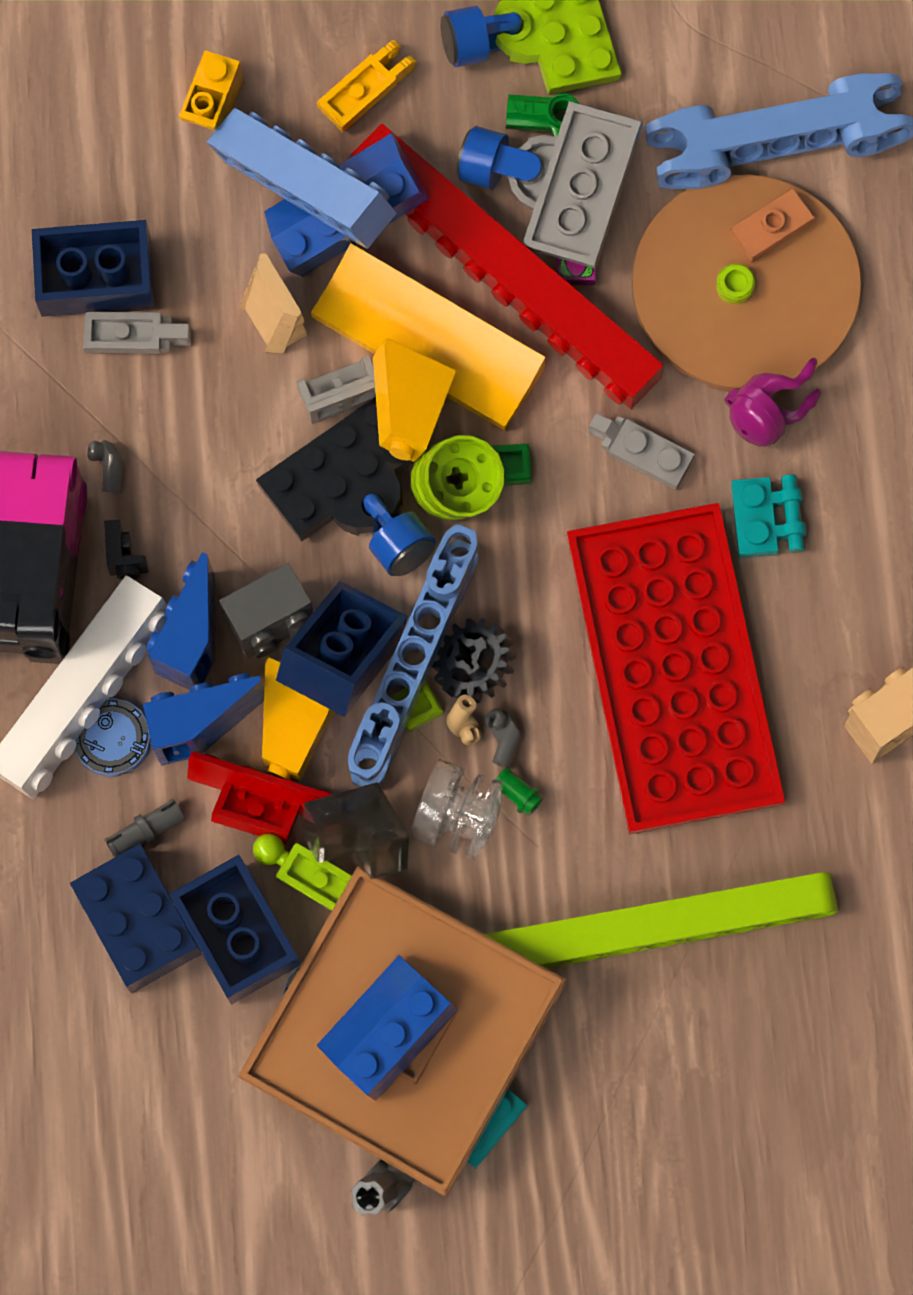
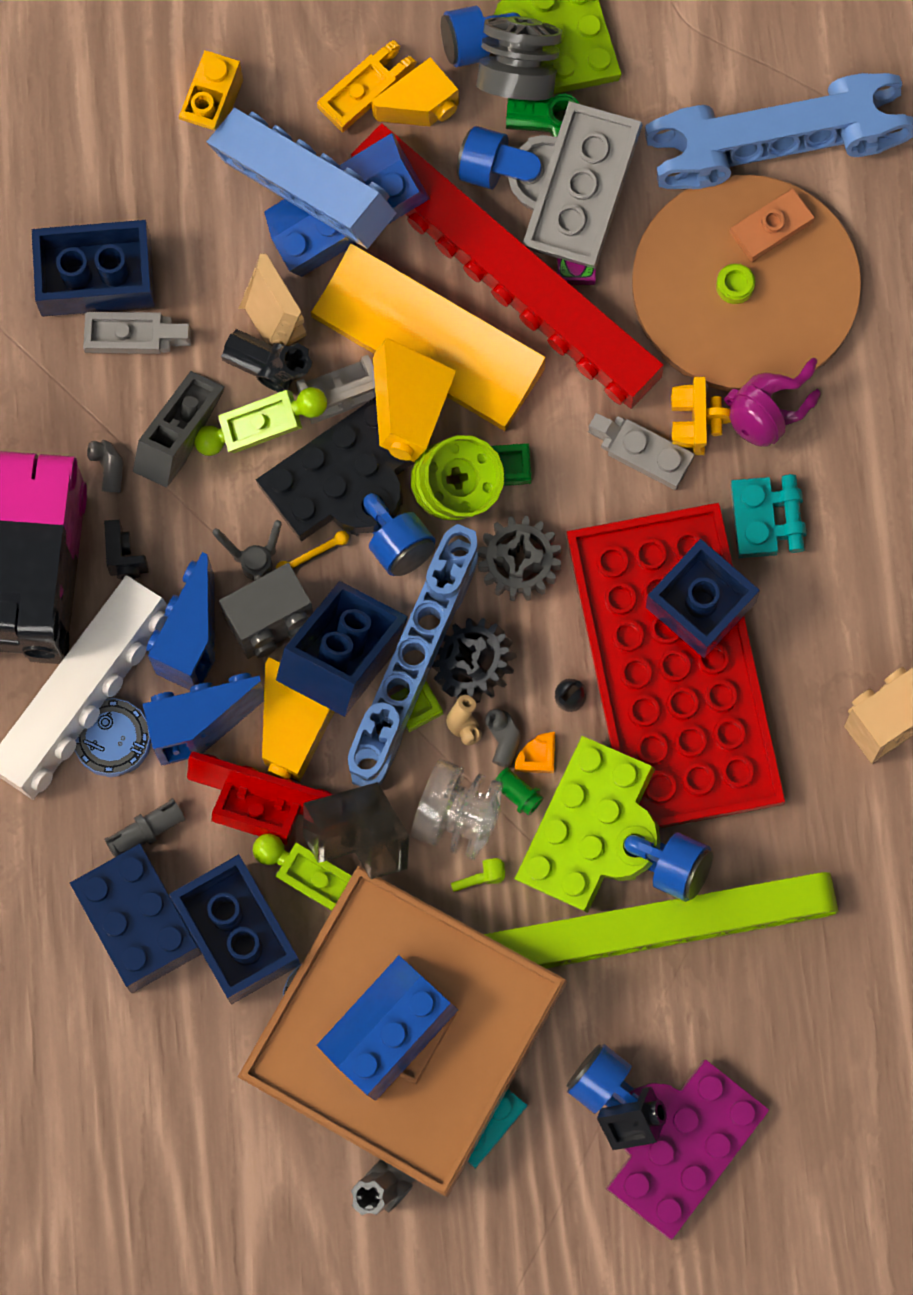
none -> dark grey slope [133,371,225,488]
none -> lime plate [194,387,327,456]
none -> dark grey plant [212,520,282,581]
none -> black piece [221,329,313,393]
none -> yellow hinge [276,531,349,569]
none -> yellow slope [371,57,459,127]
none -> lime hand [451,858,505,892]
none -> dark grey wheel [476,16,562,100]
none -> dark grey gear [478,516,562,601]
none -> light orange tile [514,732,555,773]
none -> lime plate [514,736,713,913]
none -> black hinge [555,679,586,712]
none -> magenta plate [566,1044,769,1240]
none -> black bracket [597,1087,667,1150]
none -> dark blue brick [646,539,760,659]
none -> yellow hips [671,377,731,455]

